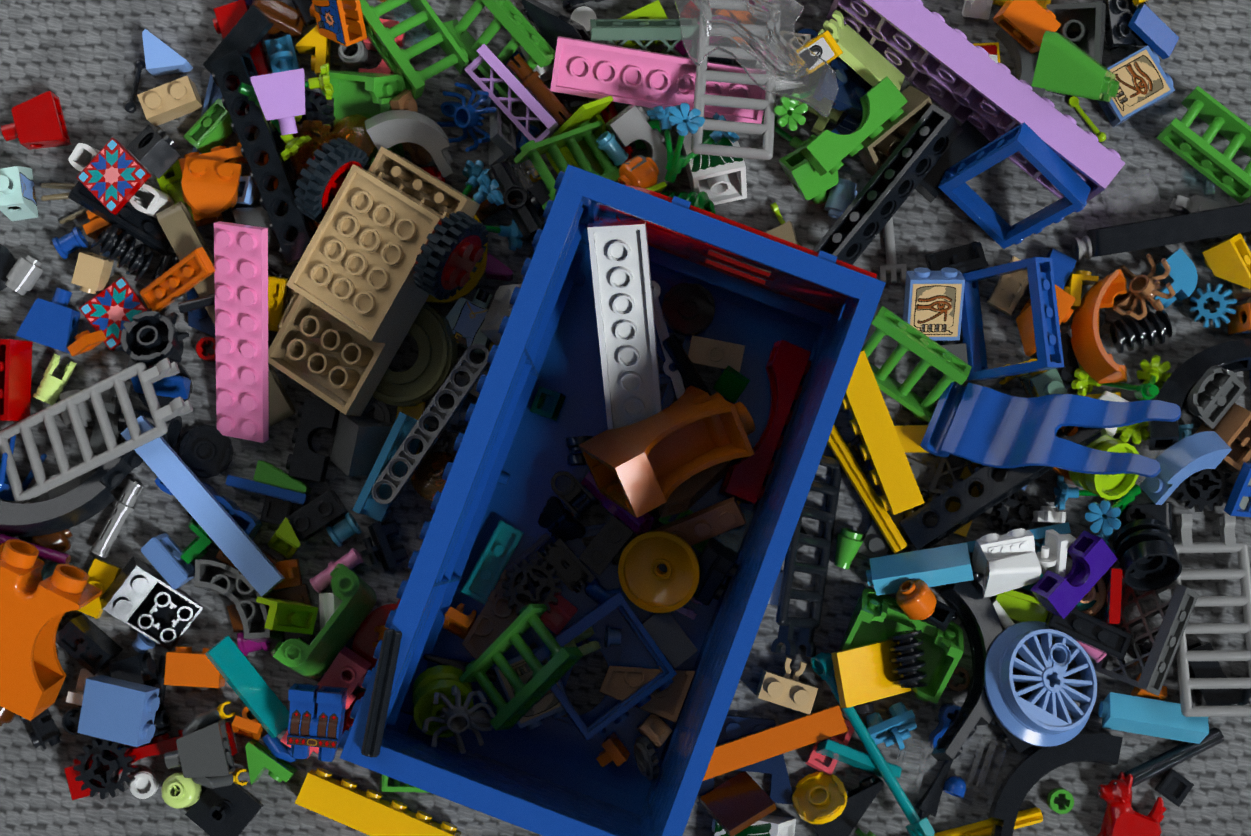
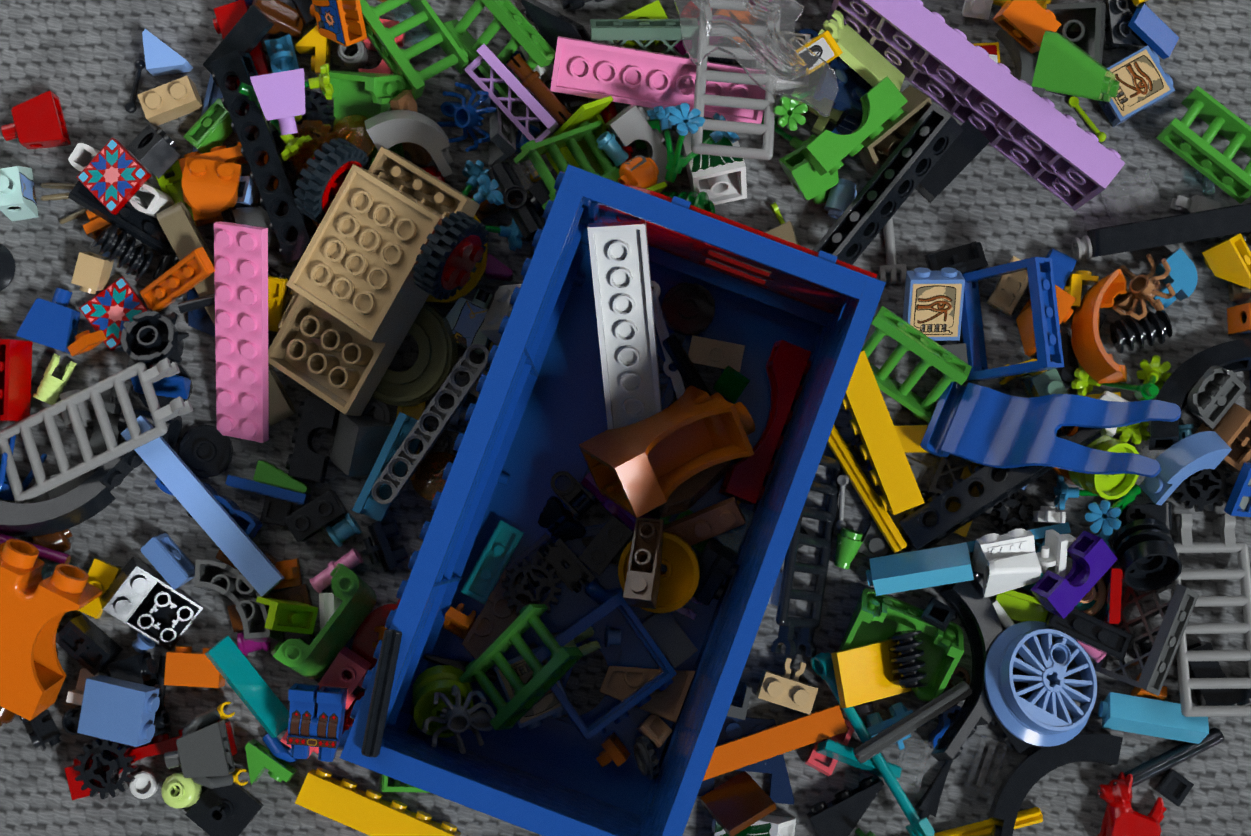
light grey brick [5,255,44,296] -> none
blue bush [52,226,89,260] -> none
light grey pin [90,478,144,558] -> none
green bracket [180,518,212,564] -> none
red bush [196,337,216,362] -> none
orange tile [231,706,263,741] -> none
lime slope [267,517,301,559] -> none
dark green tile [530,386,566,421] -> none
slope [540,595,578,635] -> none
black wheel [566,436,592,466] -> none
white tile [570,6,597,34] -> none
yellow tile [792,772,848,824] -> none
orange head [896,580,937,620] -> none
blue window [938,122,1091,249] -> none
blue hinge [943,776,966,798] -> none
bright green bush [1047,788,1074,814] -> none
dark azure gear [1189,283,1237,328] -> none
none -> medium nougat slope [623,517,664,609]
none -> dark grey panel [727,682,752,720]
none -> light grey hinge [835,474,849,530]
none -> dark grey axle [853,681,972,763]

